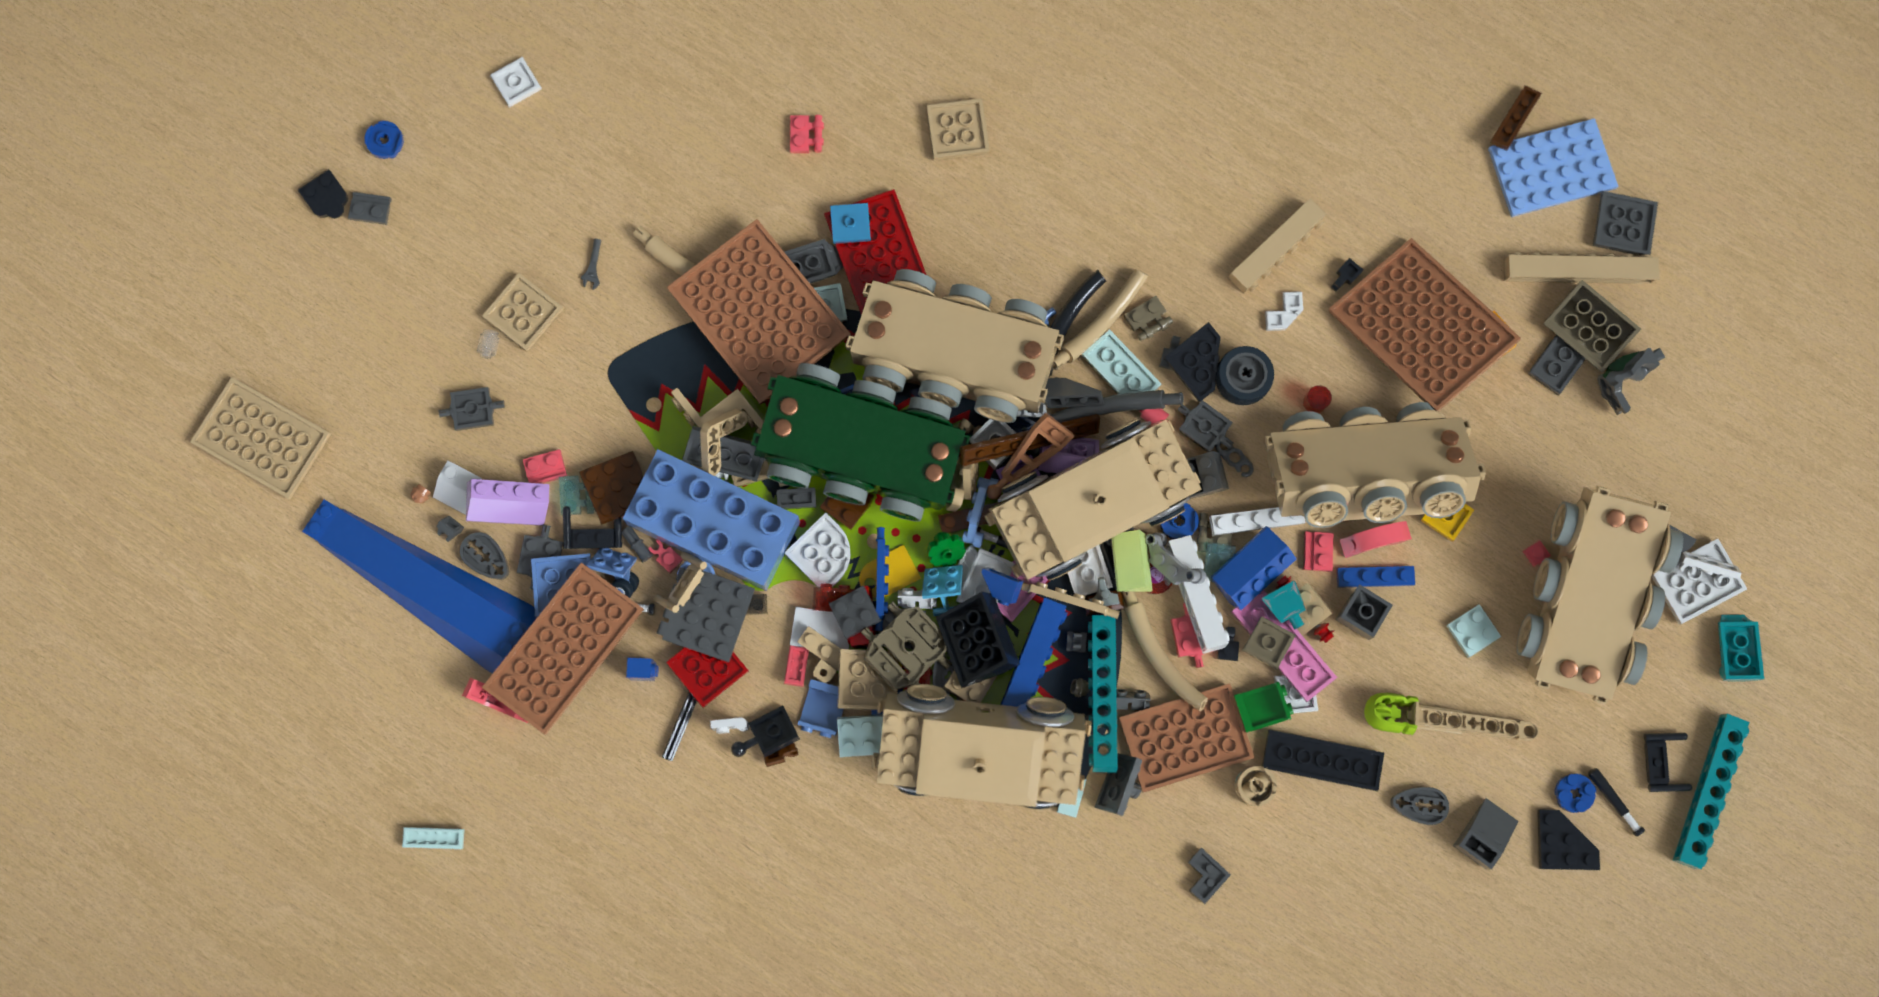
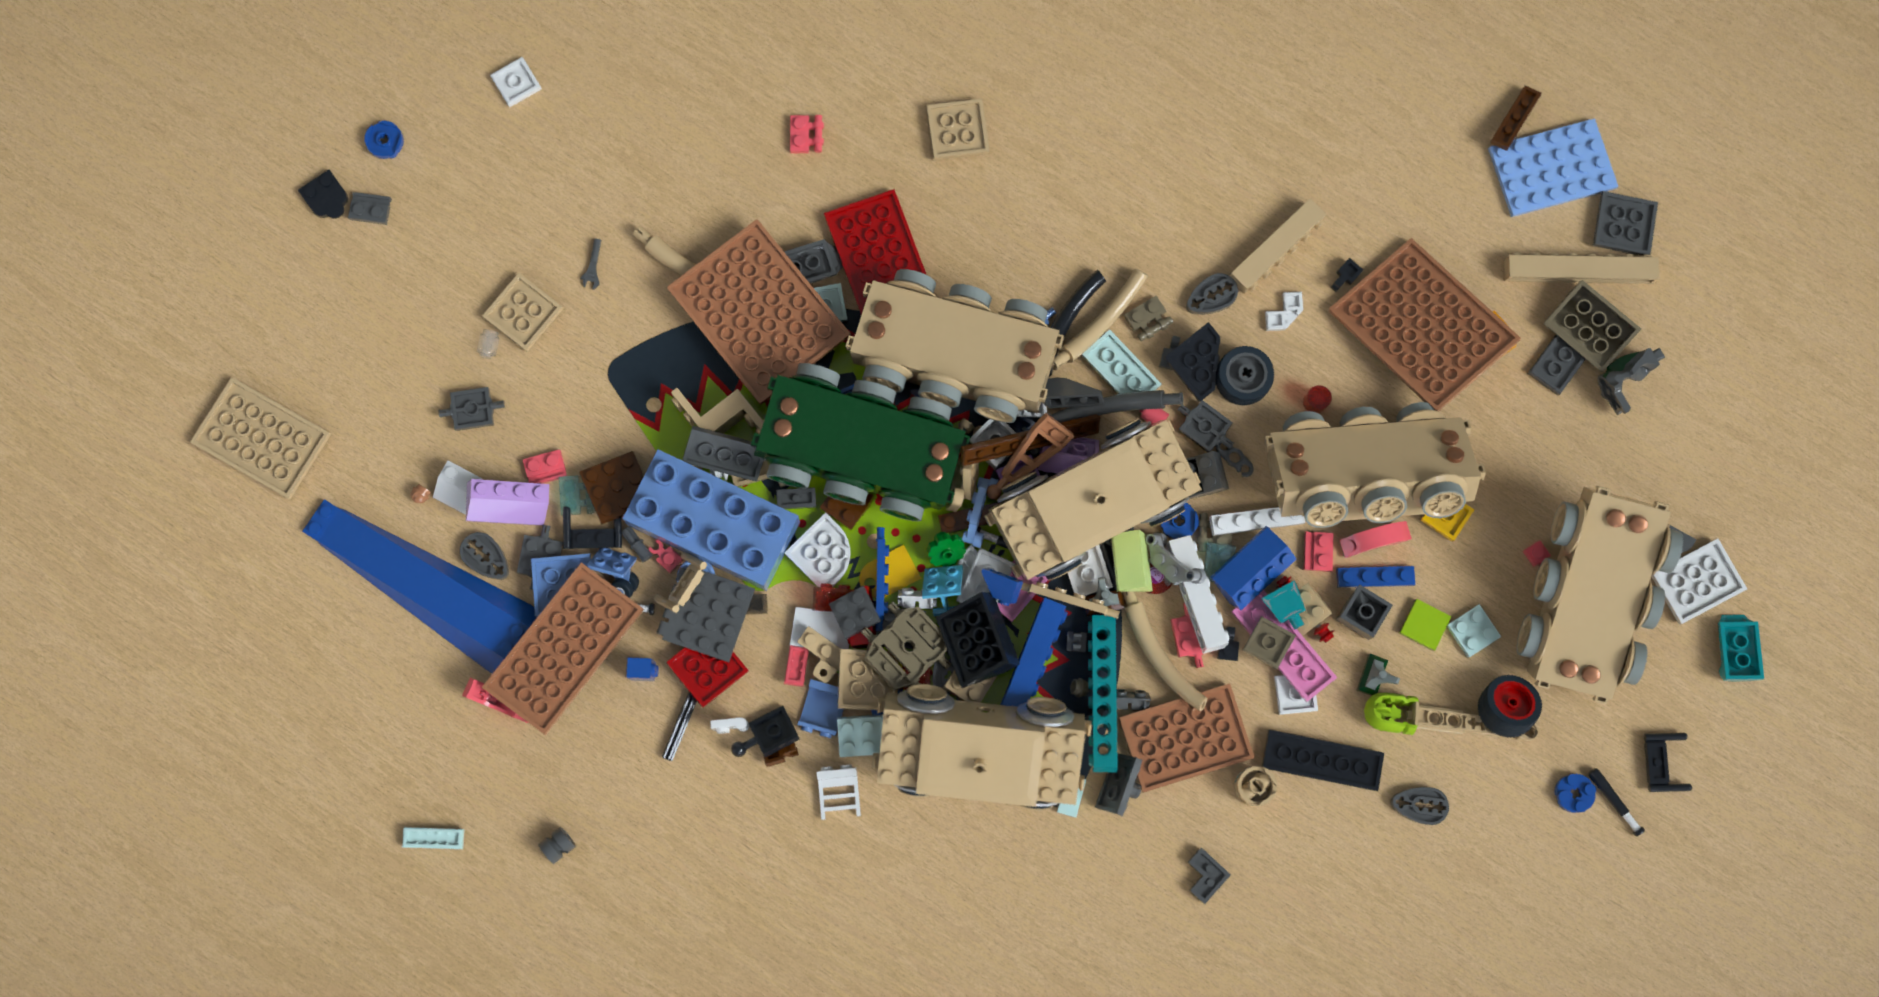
dark grey tile [436,516,464,542] -> none
tan beam [700,409,748,476] -> none
dark azure plate [830,203,871,244] -> none
green panel [1234,681,1294,733] -> none
dark grey slope [1453,798,1519,870] -> none
black plate [1537,810,1600,870] -> none
teal brick [1672,713,1750,869] -> none
white plate [1679,551,1742,585] -> none
none -> dark grey wheel [538,826,576,864]
none -> white plate [817,765,861,820]
none -> dark grey piece [1186,273,1238,315]
none -> piece [1357,654,1400,696]
none -> lime tile [1399,599,1452,651]
none -> black wheel [1477,675,1542,738]

